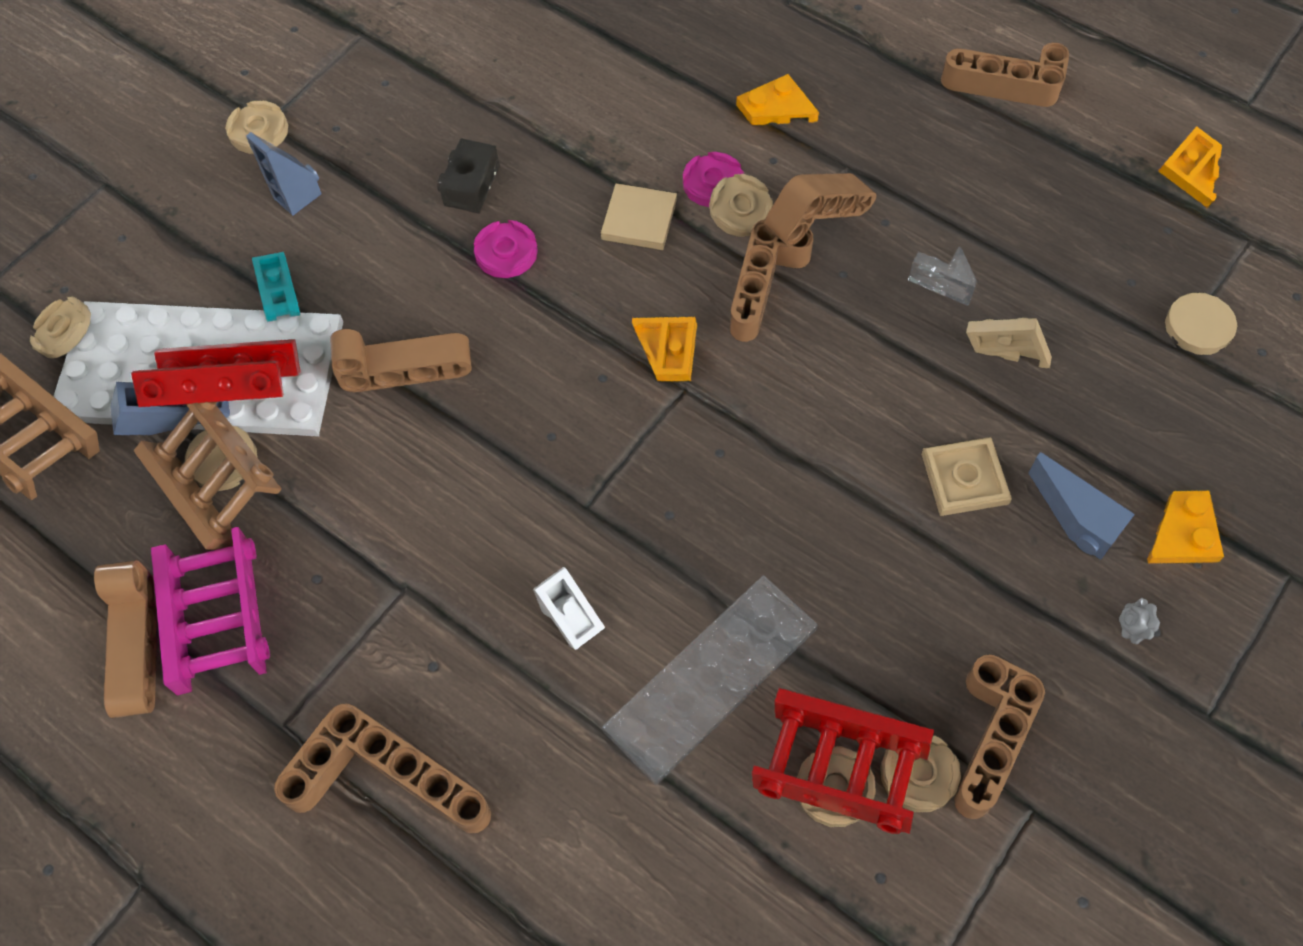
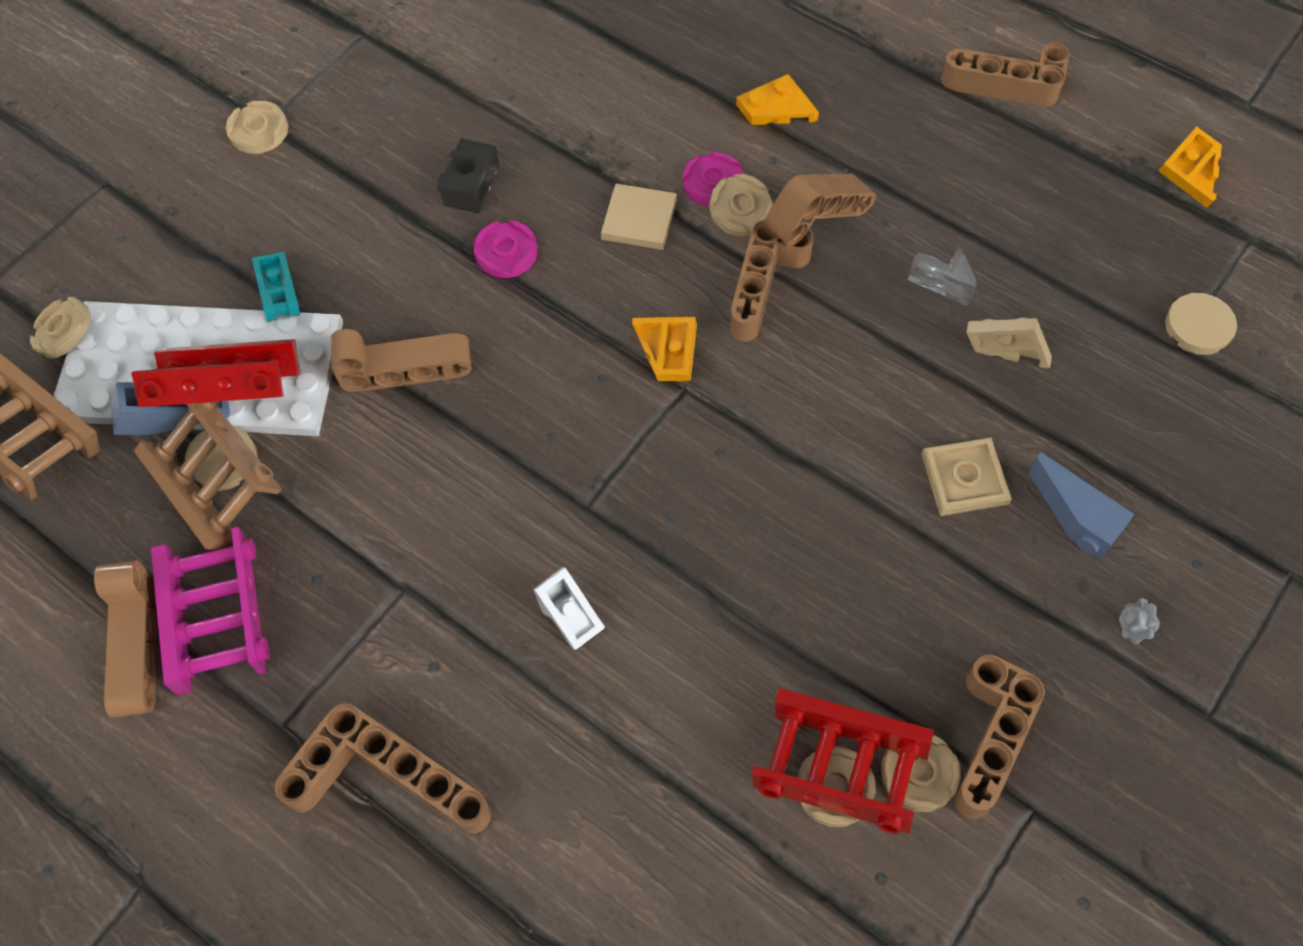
sand blue slope [246,132,322,215] -> none
clear plate [602,575,818,786] -> none
light orange wing [1147,491,1224,563] -> none

